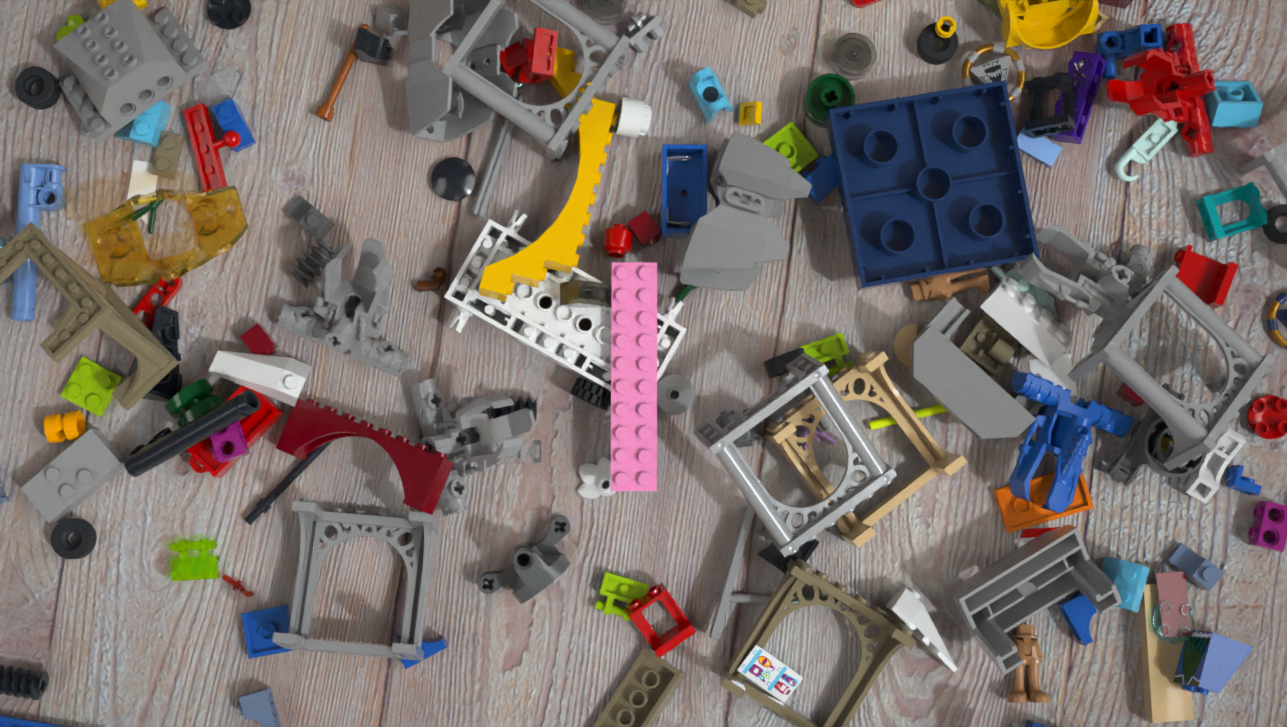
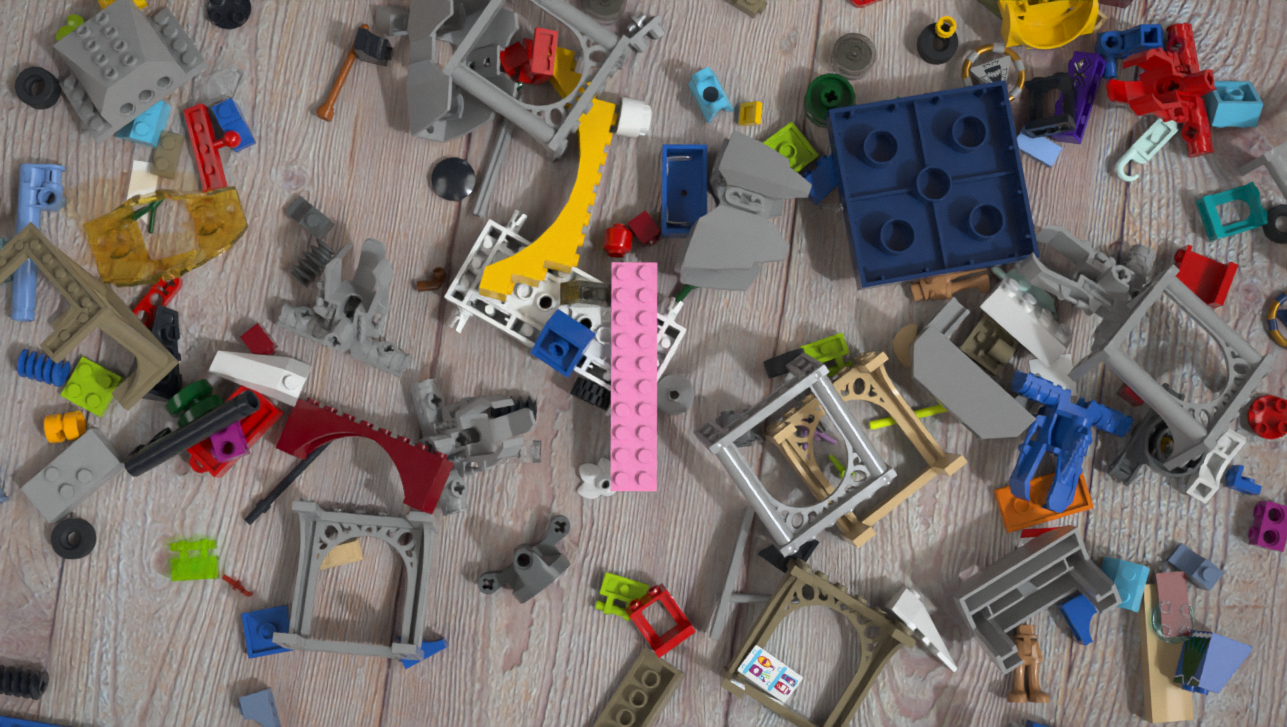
none -> blue piece [17,349,70,387]
none -> tan tile [317,538,364,570]
none -> blue slope [530,309,596,378]
none -> lime hand [828,454,855,479]

